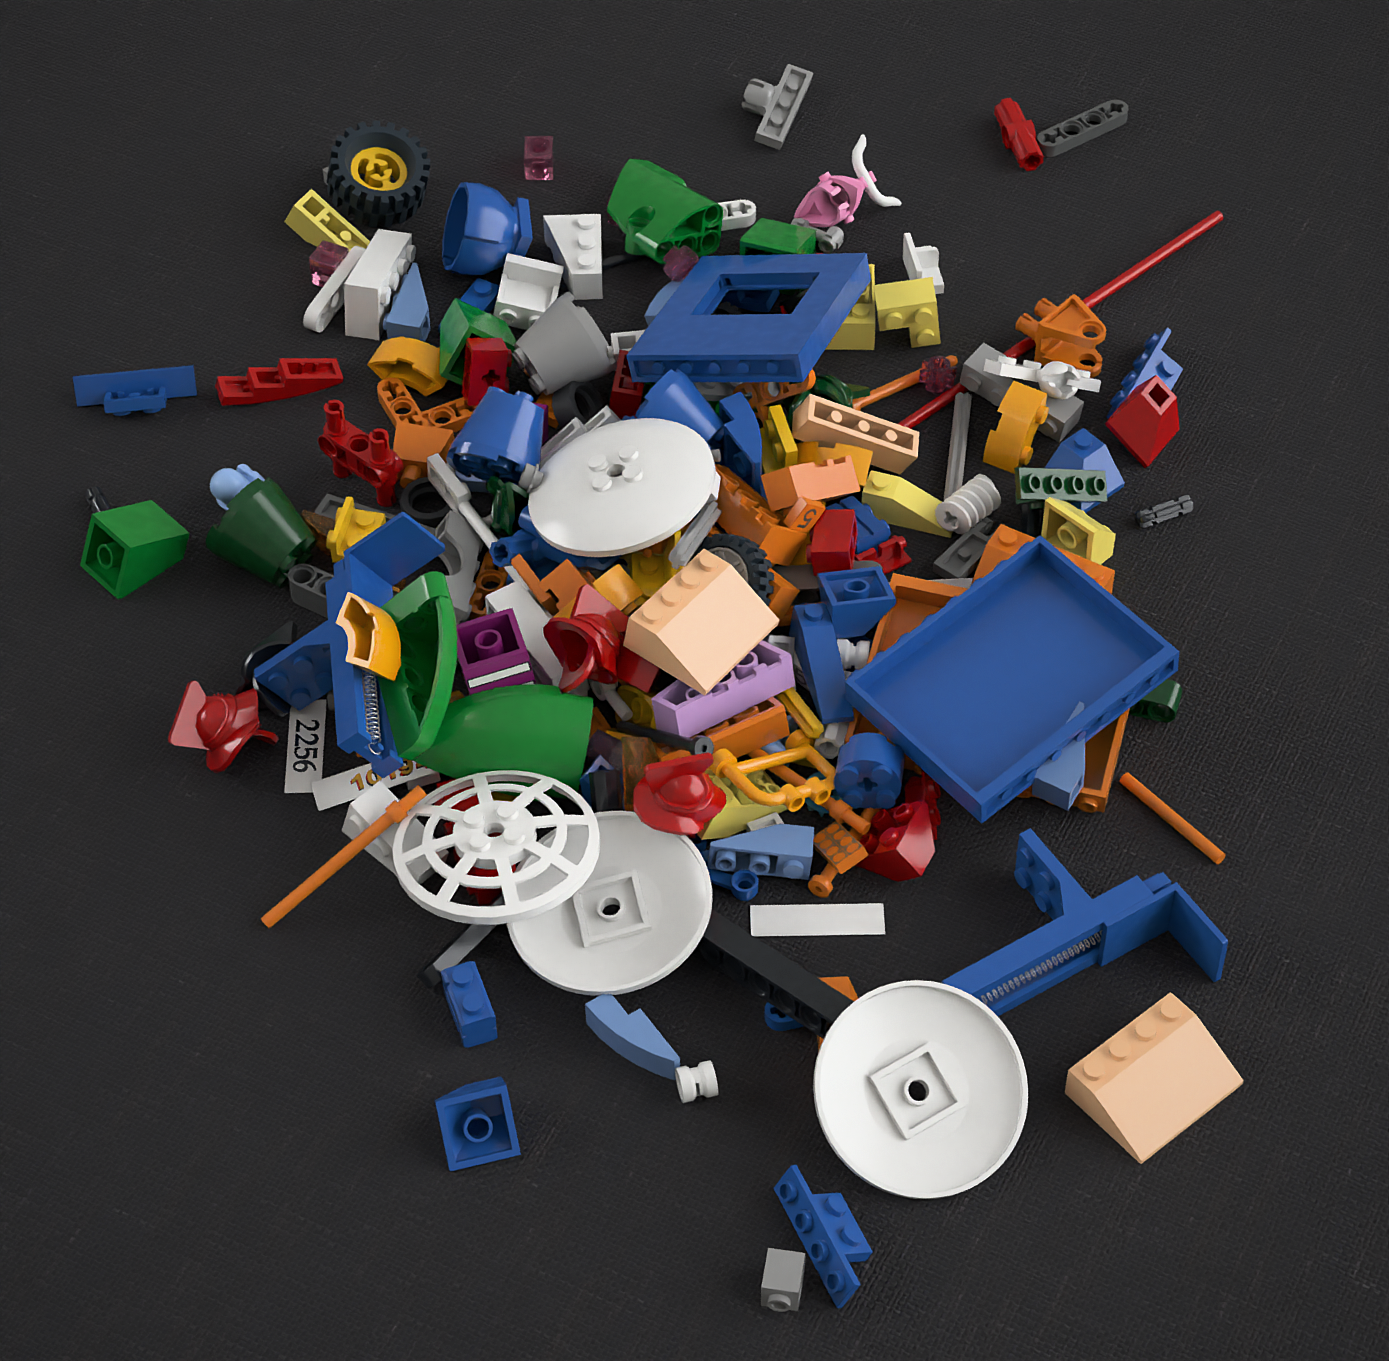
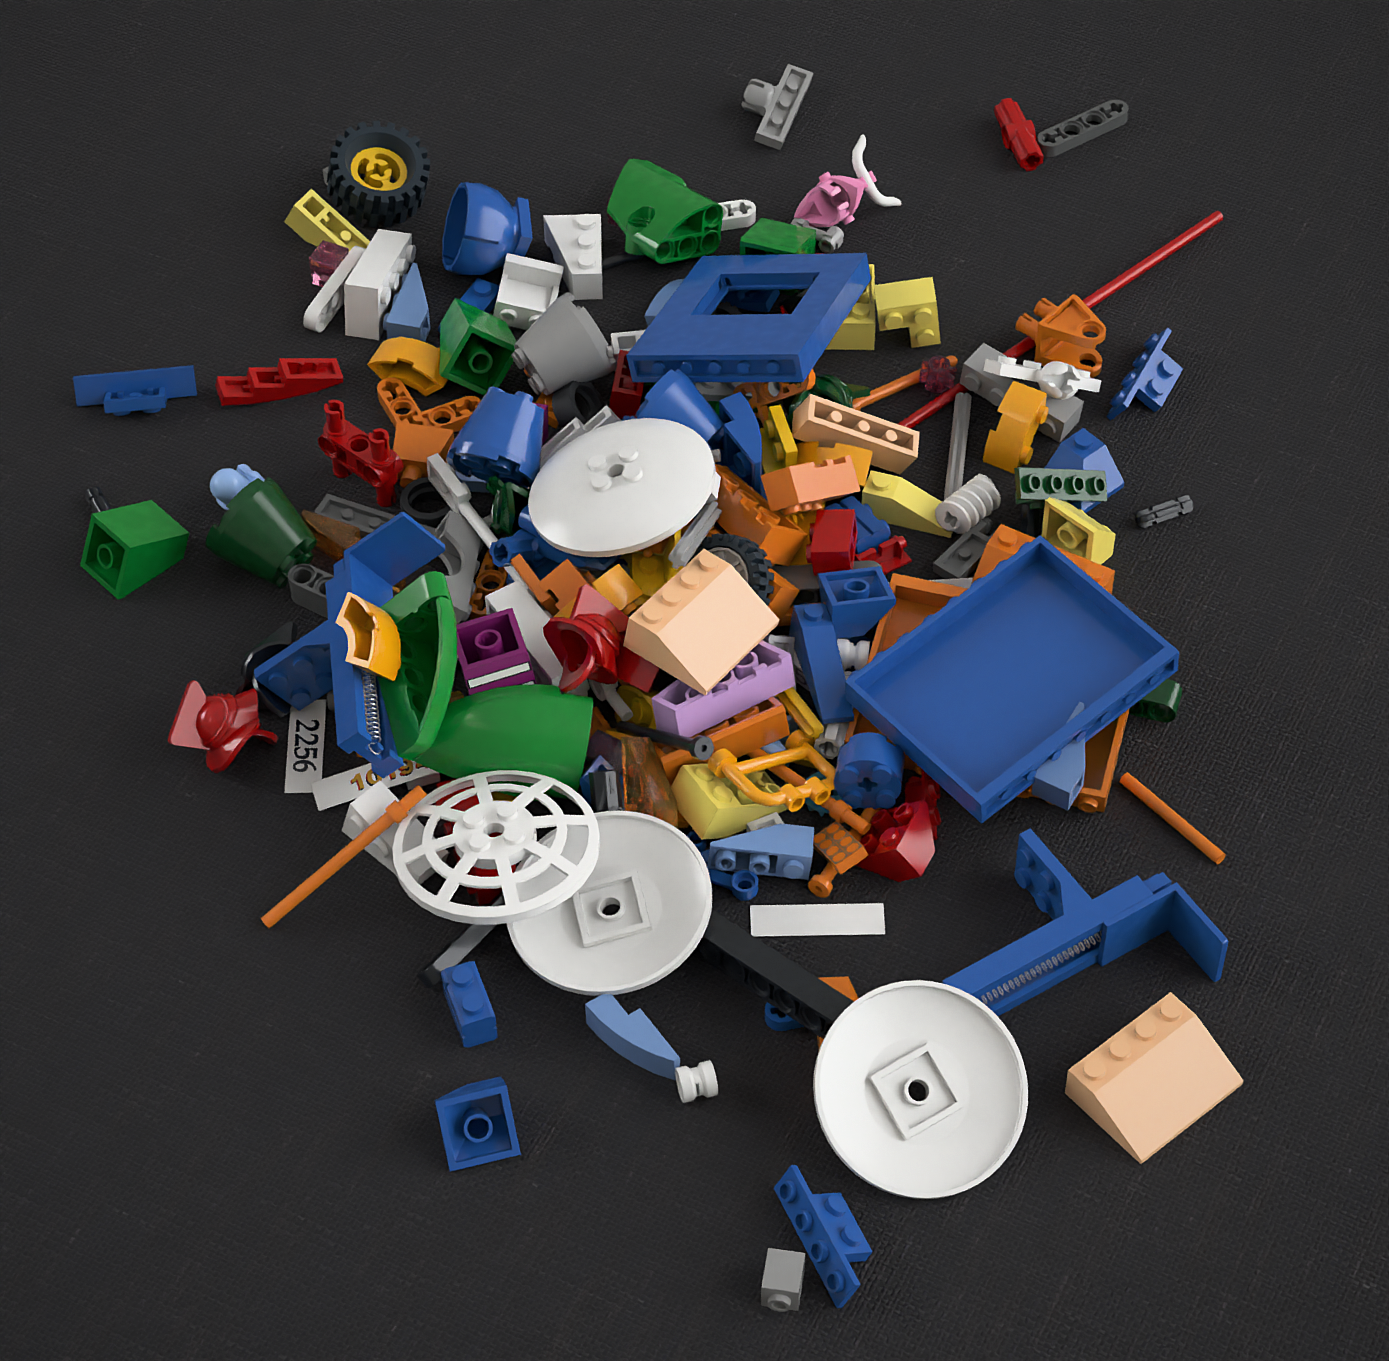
yellow bracket [326,497,386,563] -> none
red brick [462,338,512,406] -> none
light grey plate [518,463,543,493] -> none
clear pink brick [524,136,554,180] -> none
red helmet [633,752,726,838] -> none
clear pink gear [663,246,699,282] -> none
orange tile [783,497,826,533] -> none
white panel [903,233,944,294] -> none
red slope [1104,375,1180,468] -> none

